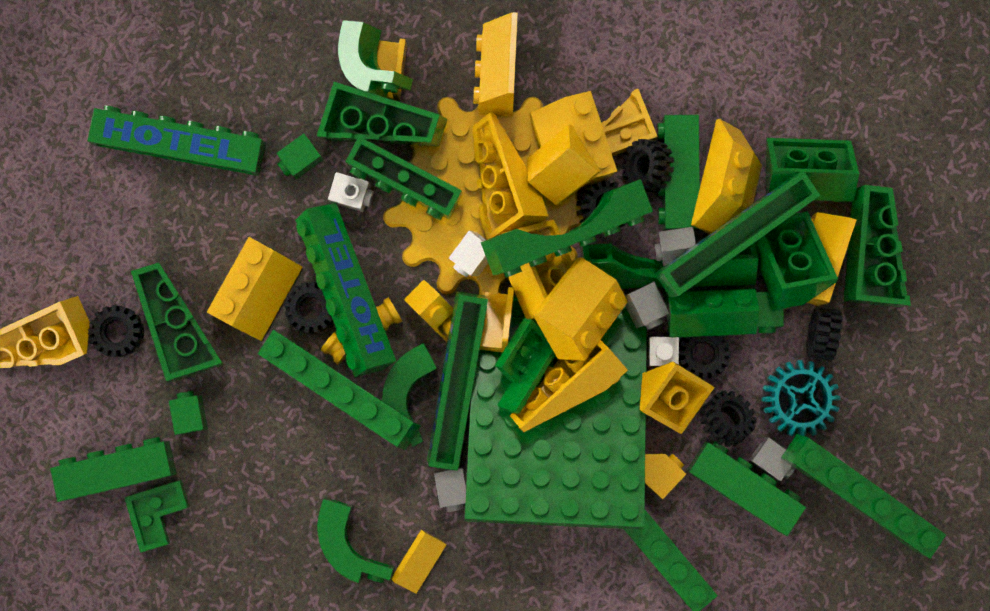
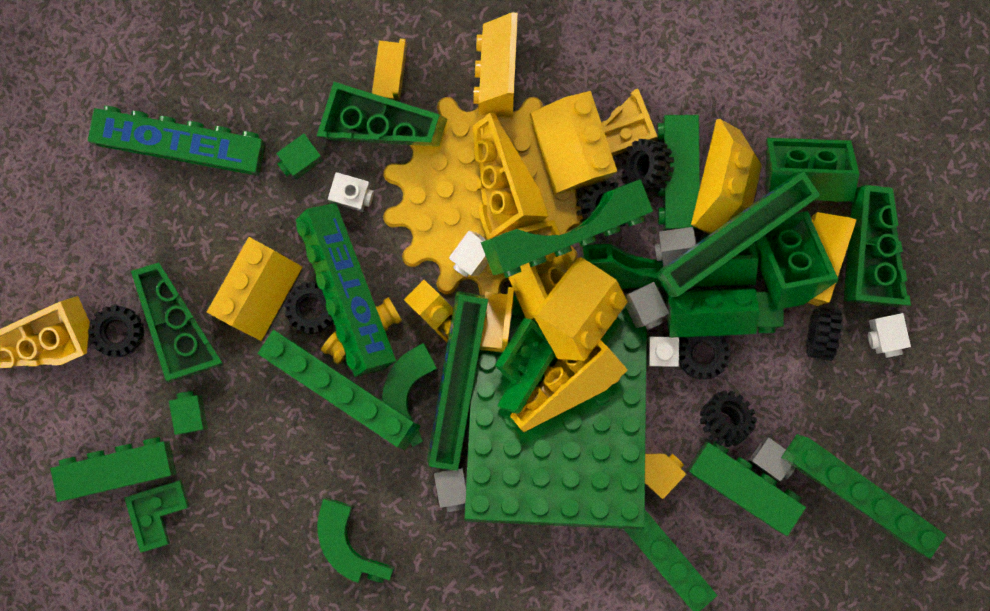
arch [338,20,413,98] -> none
green brick [345,137,462,221] -> none
yellow tile [391,530,447,594] -> none
yellow slope [527,125,601,205] -> none
yellow slope [640,362,715,434] -> none
teal gear [761,360,840,436] -> none
none -> white brick [868,313,911,358]

